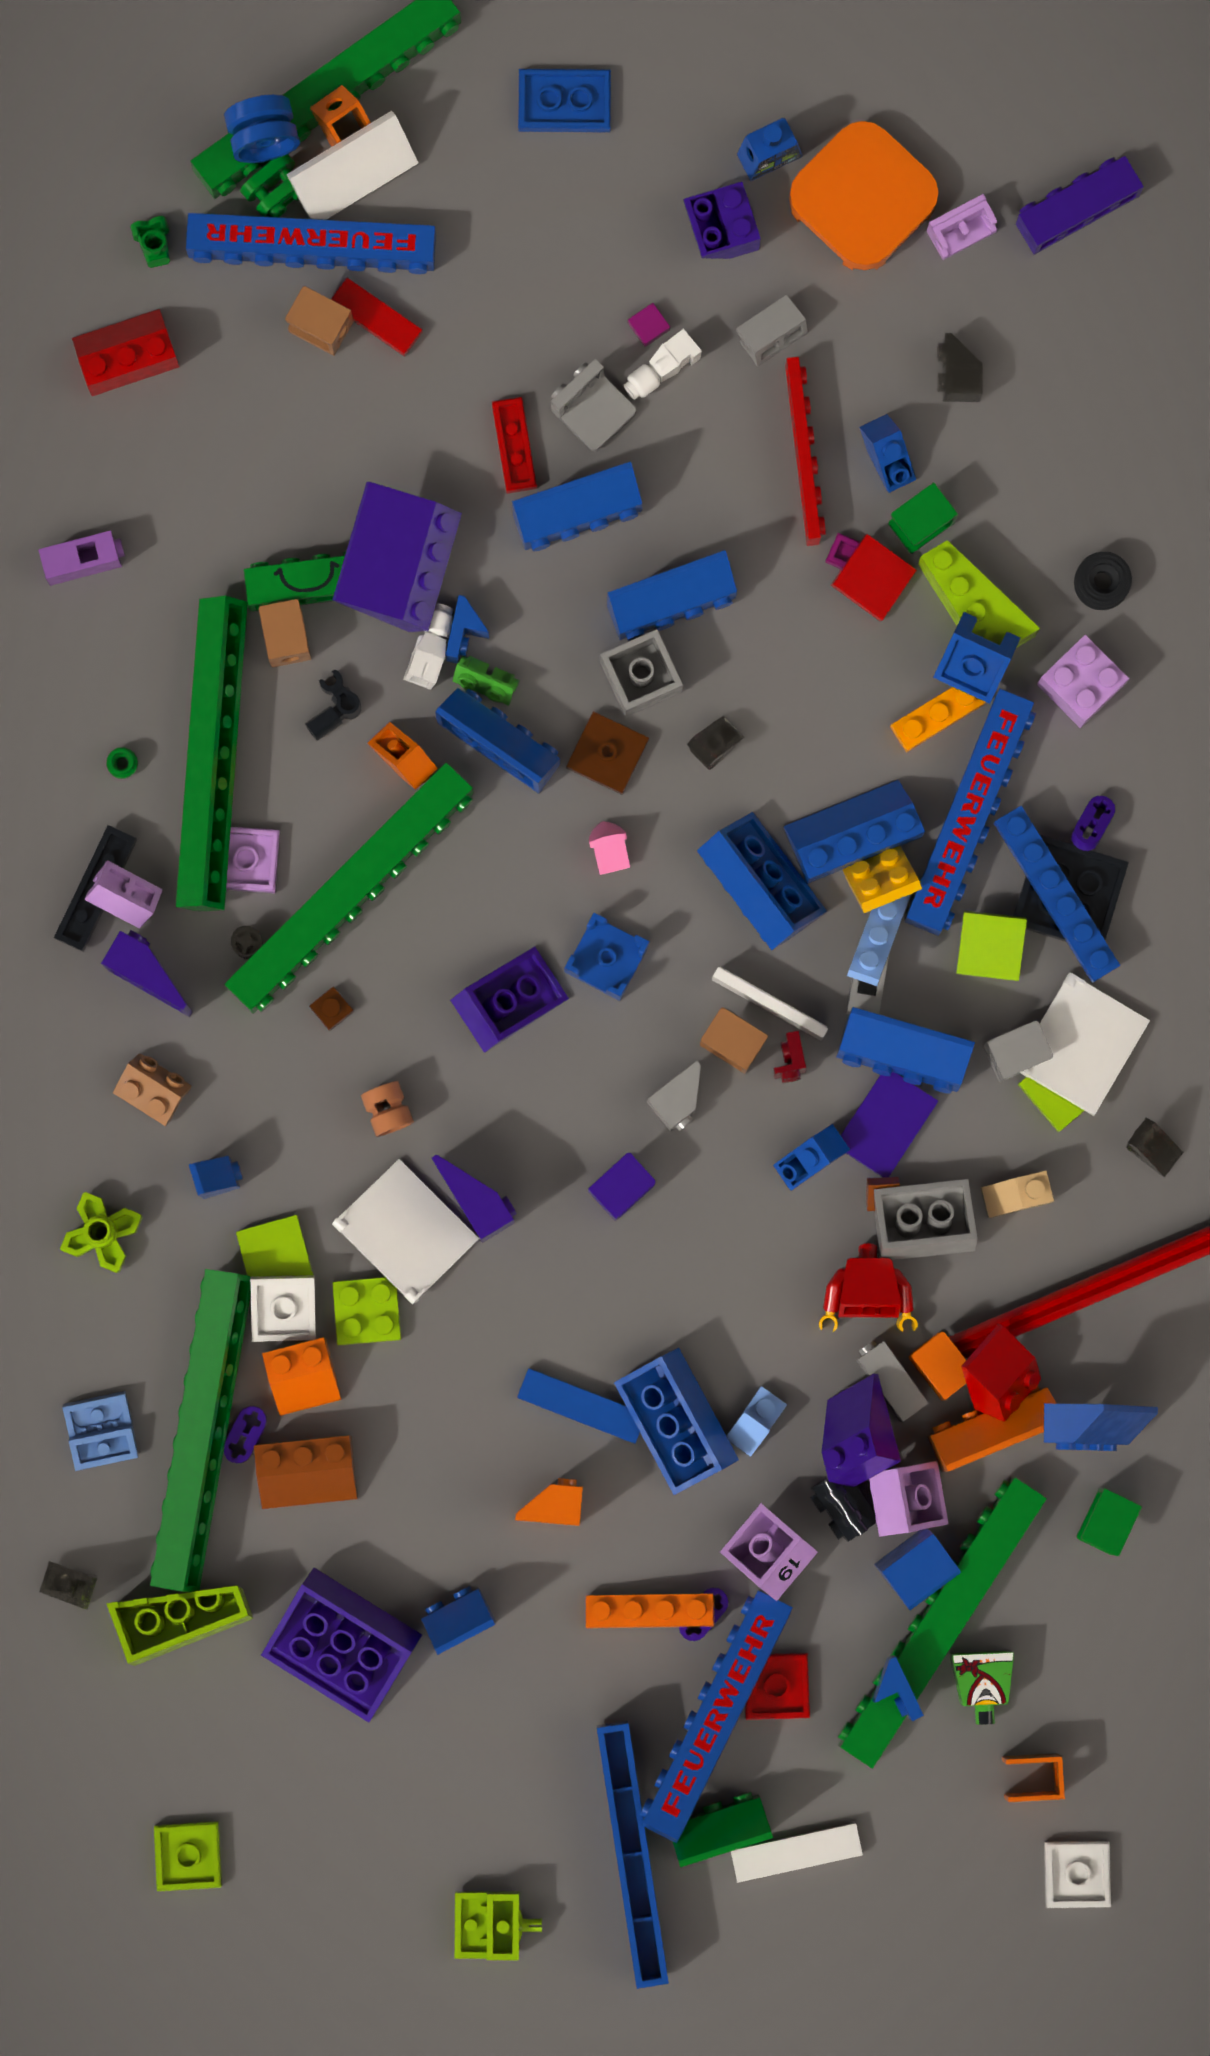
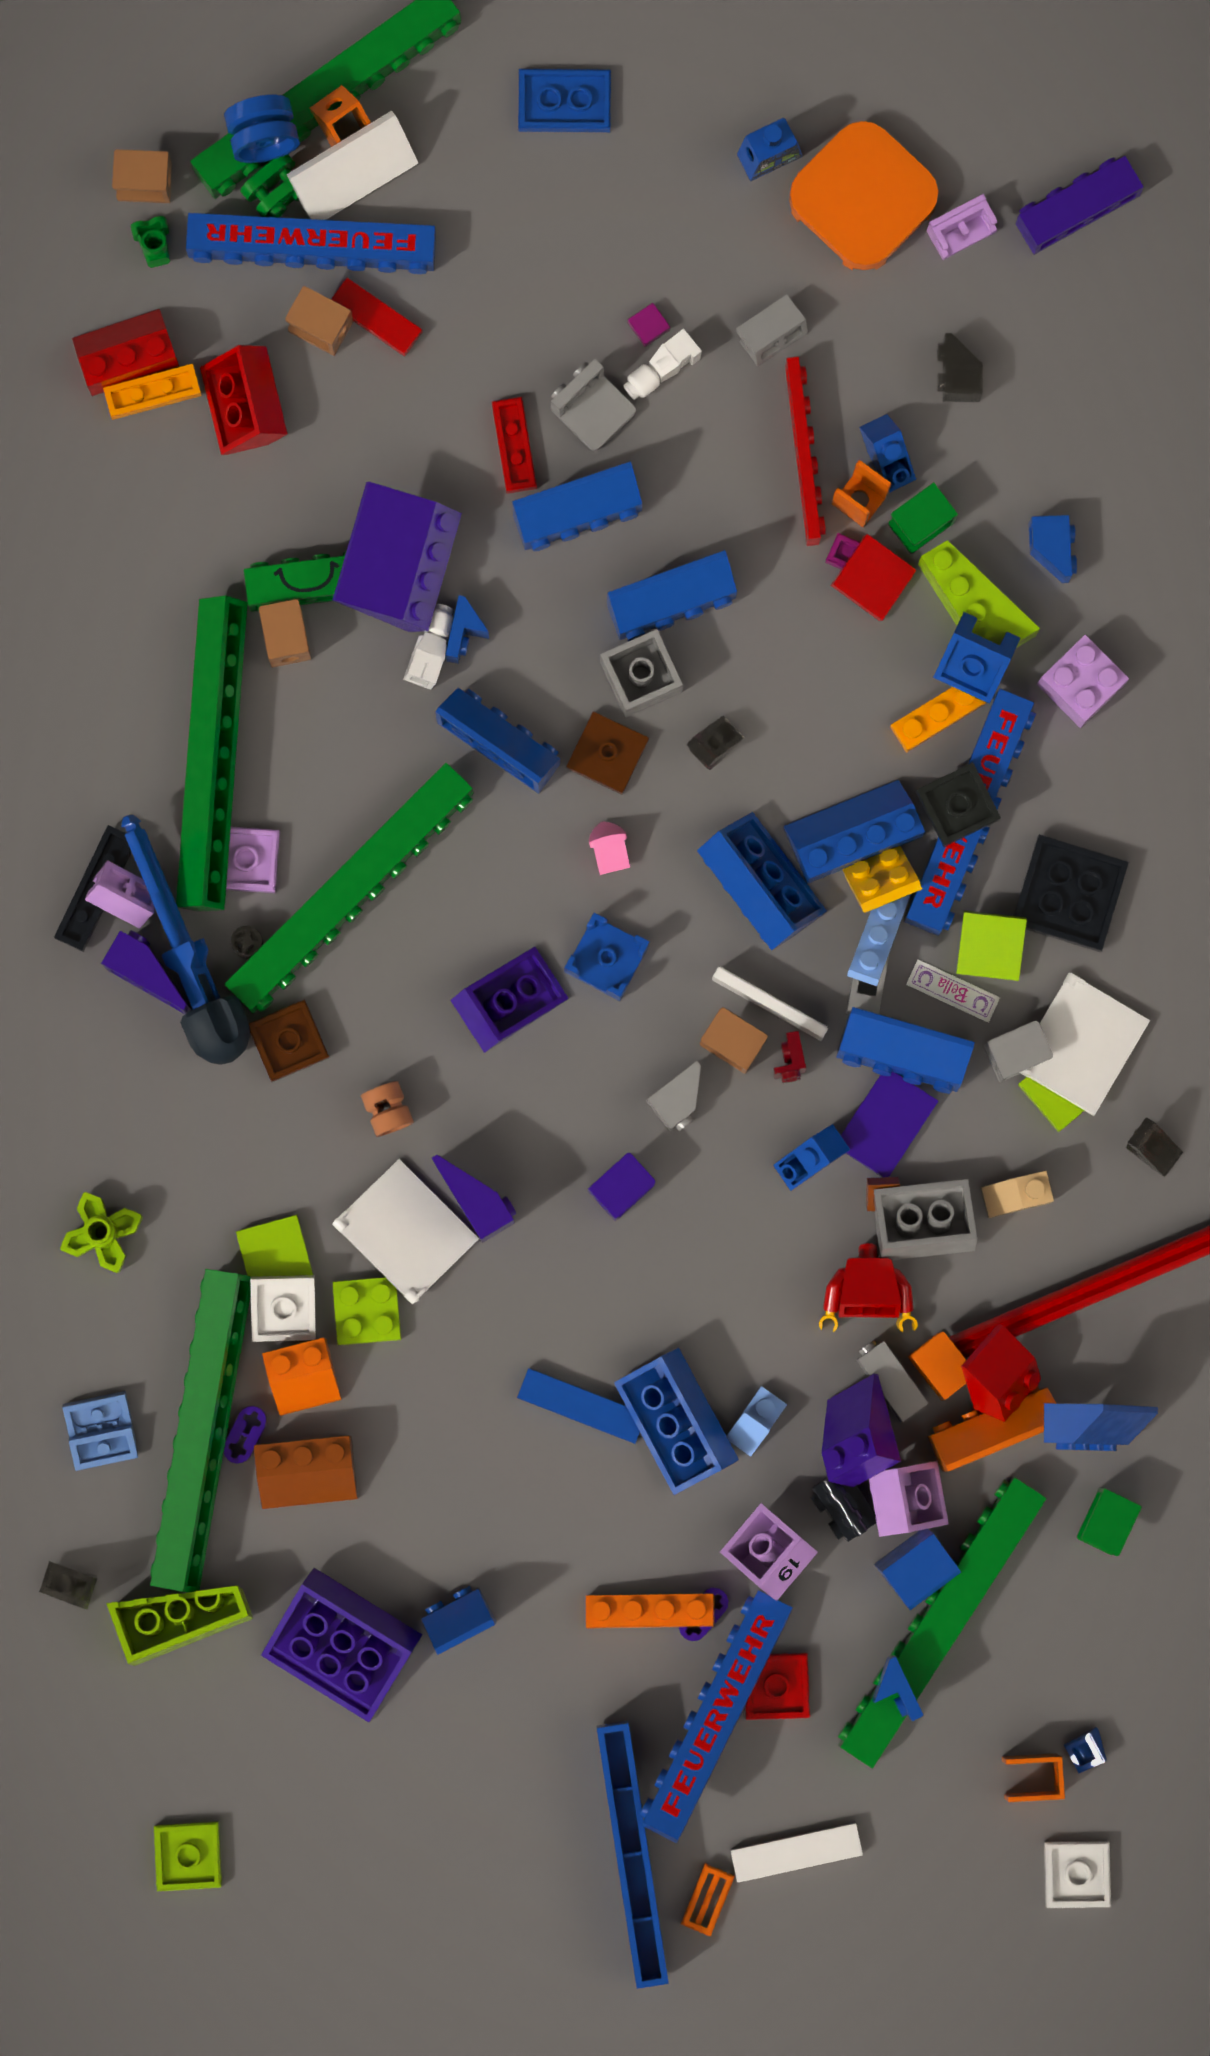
medium lavender brick [38,530,125,586] -> none
green plate [106,747,138,779] -> none
medium nougat bracket [113,1053,192,1126] -> none
blue slope [189,1156,243,1199] -> none
black bar [305,670,361,741] -> none
reddish brown plate [309,986,354,1031] -> none
orange slope [368,722,438,790] -> none
bright green hinge [453,655,520,706] -> none
lime plate [454,1891,542,1960] -> none
orange slope [515,1478,583,1526] -> none
green slope [672,1791,773,1868] -> none
dark purple slope [683,182,761,259] -> none
torso [950,1650,1014,1725] -> none
blue plate [993,806,1121,983] -> none
dark purple beam [1071,796,1116,851] -> none
black tyre [1074,551,1132,610] -> none
none -> light orange plate [103,364,202,420]
none -> medium nougat piece [112,149,172,203]
none -> piece [121,815,250,1065]
none -> red slope [200,345,288,455]
none -> reddish brown plate [249,999,330,1083]
none -> orange tile [680,1863,735,1937]
none -> orange piece [831,460,891,528]
none -> white sticker [906,960,1000,1023]
none -> pearl dark grey plate [916,762,1001,847]
none -> blue slope [1028,515,1077,583]
none -> blue slope [1064,1727,1107,1773]

